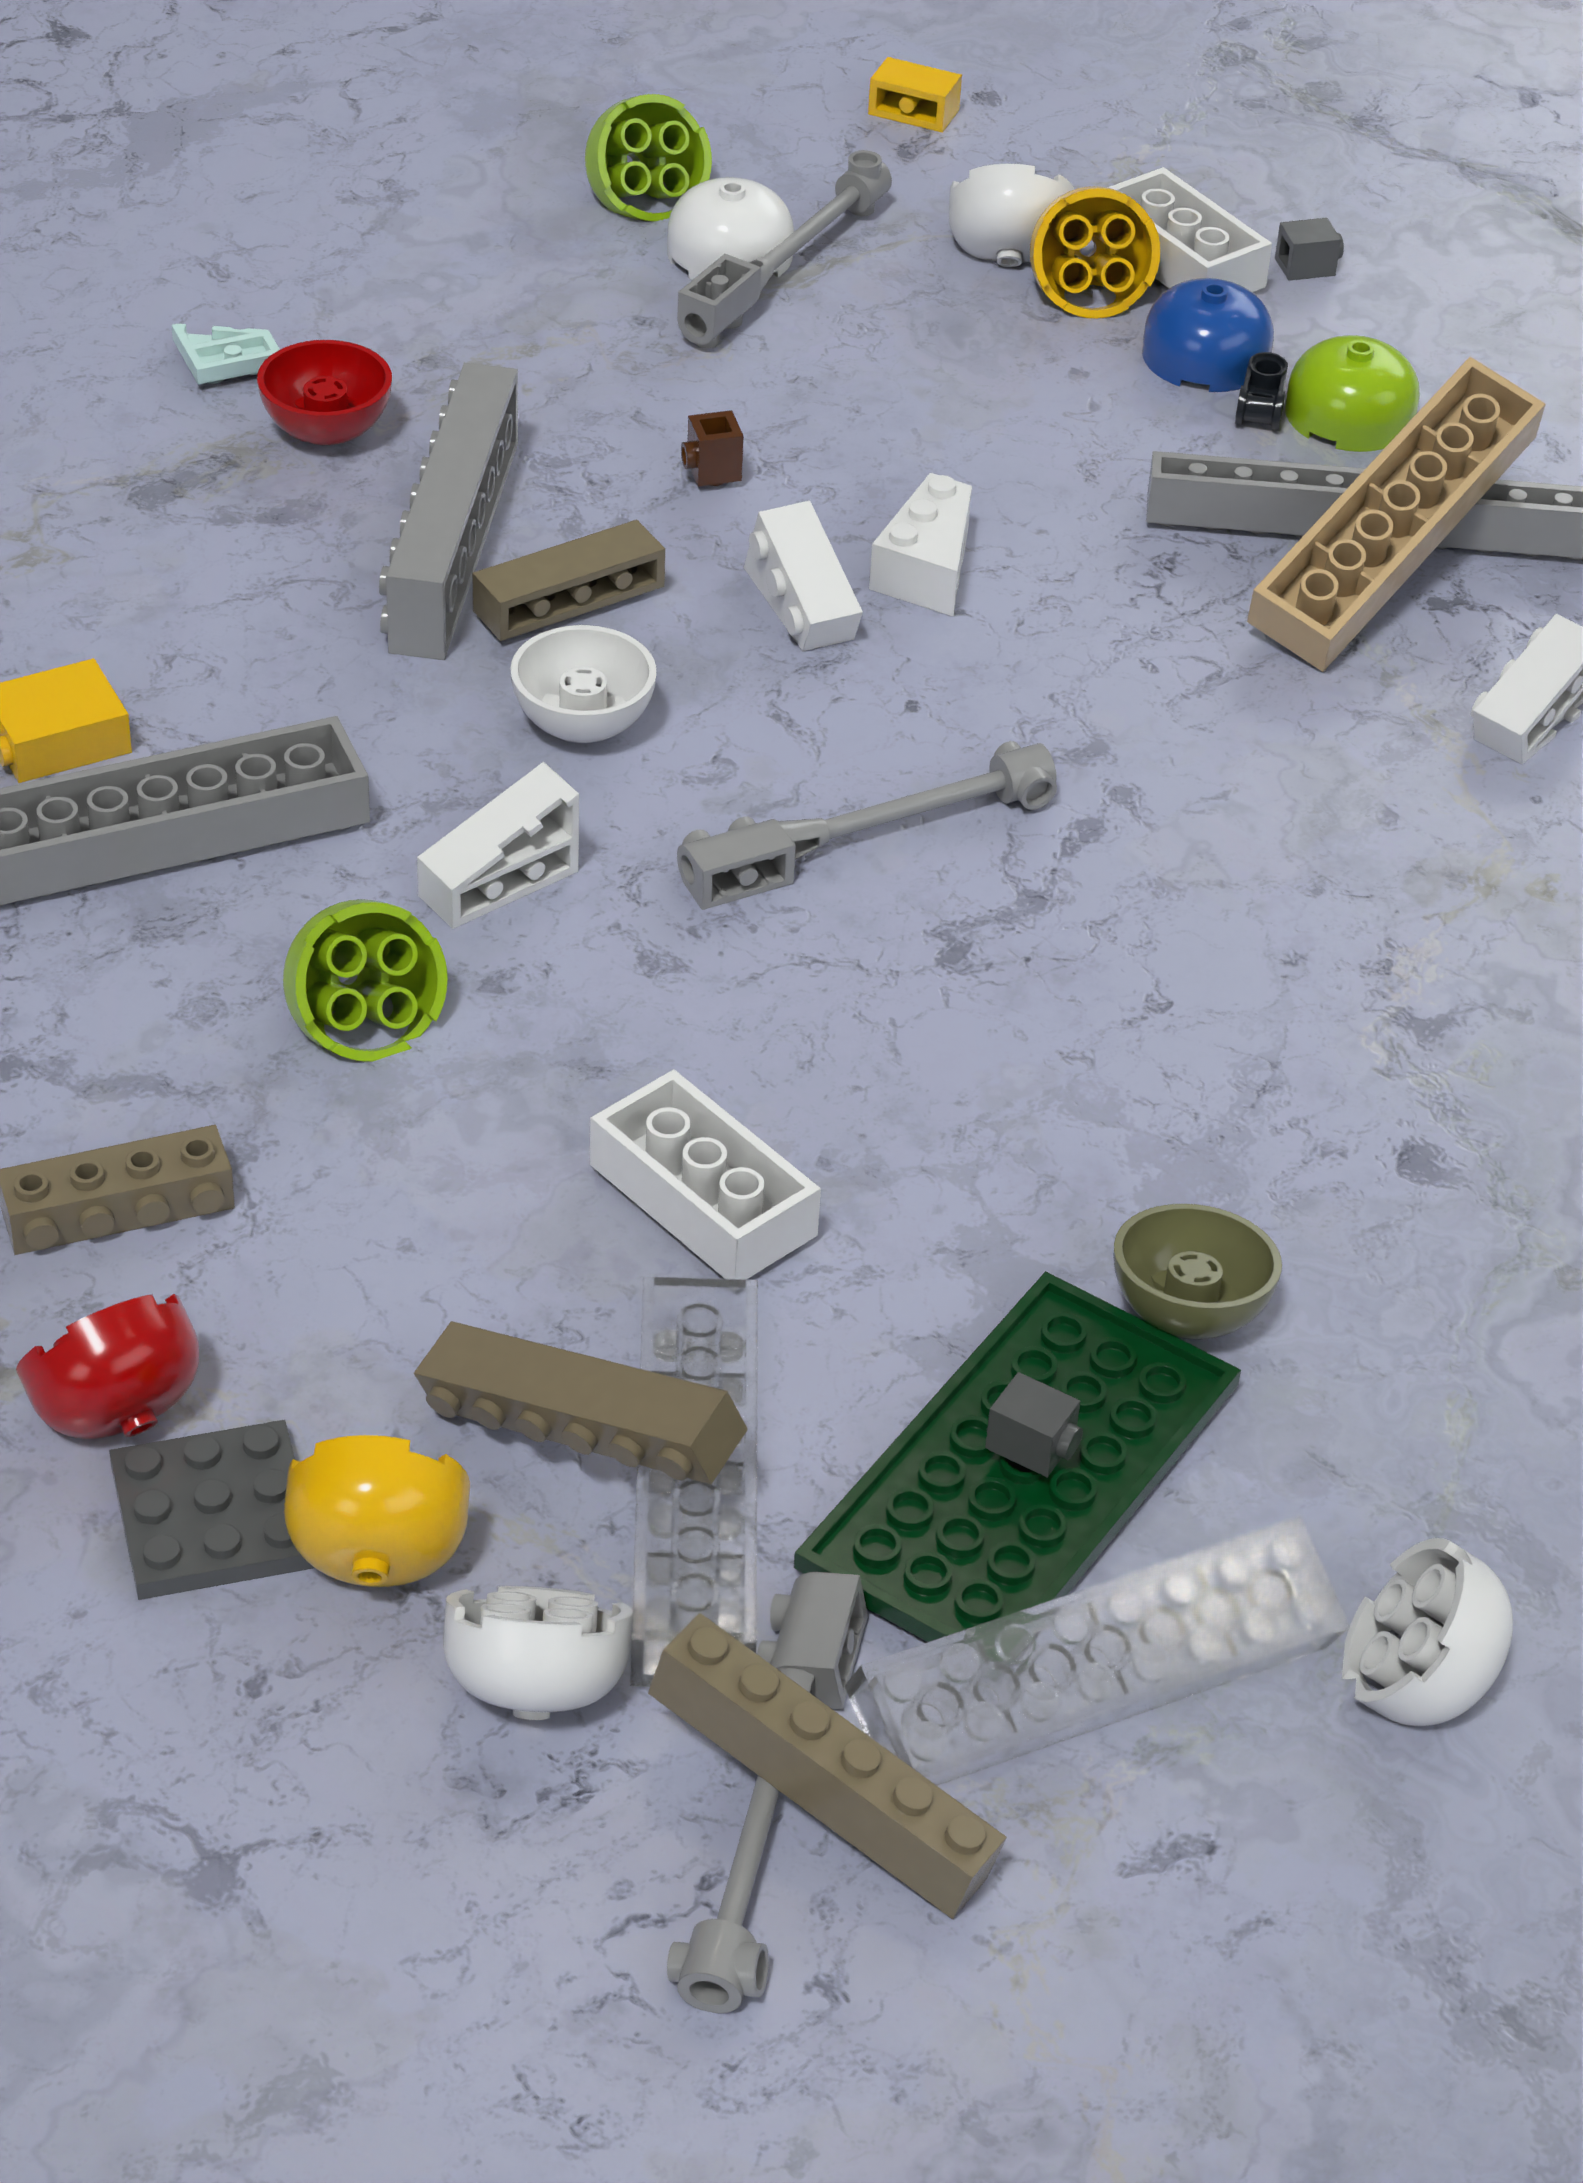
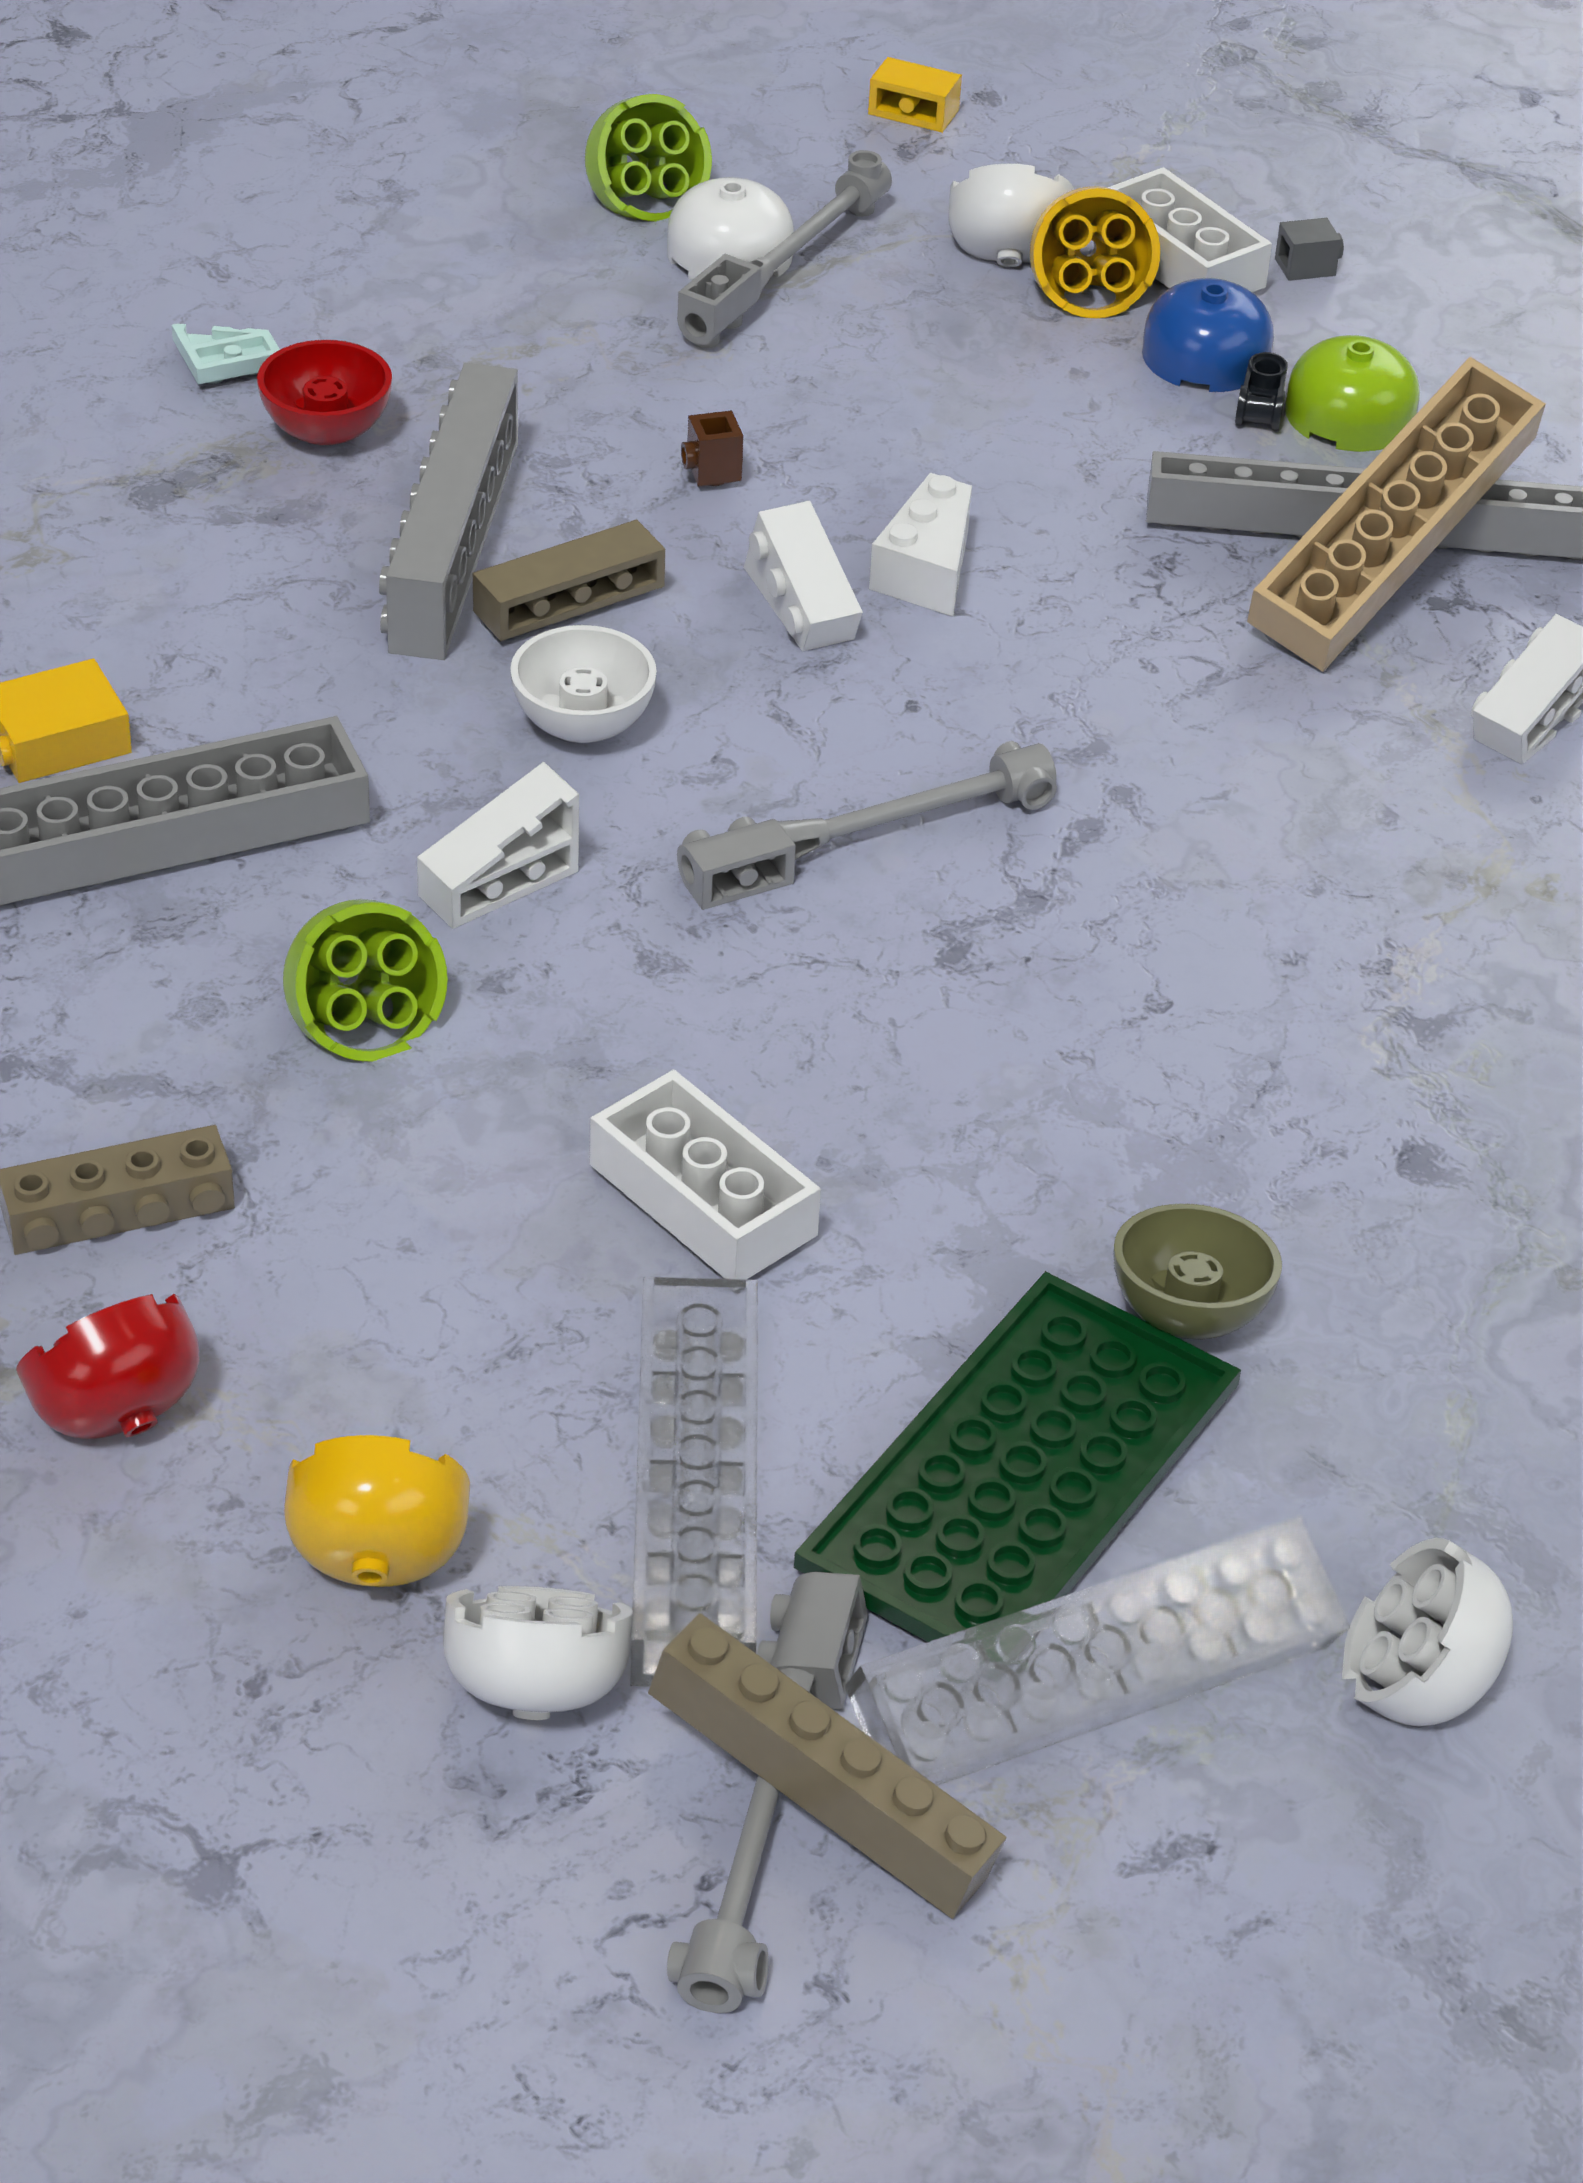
dark grey plate [109,1420,314,1600] -> none
dark tan brick [414,1321,748,1485] -> none
dark grey brick [985,1372,1083,1477] -> none

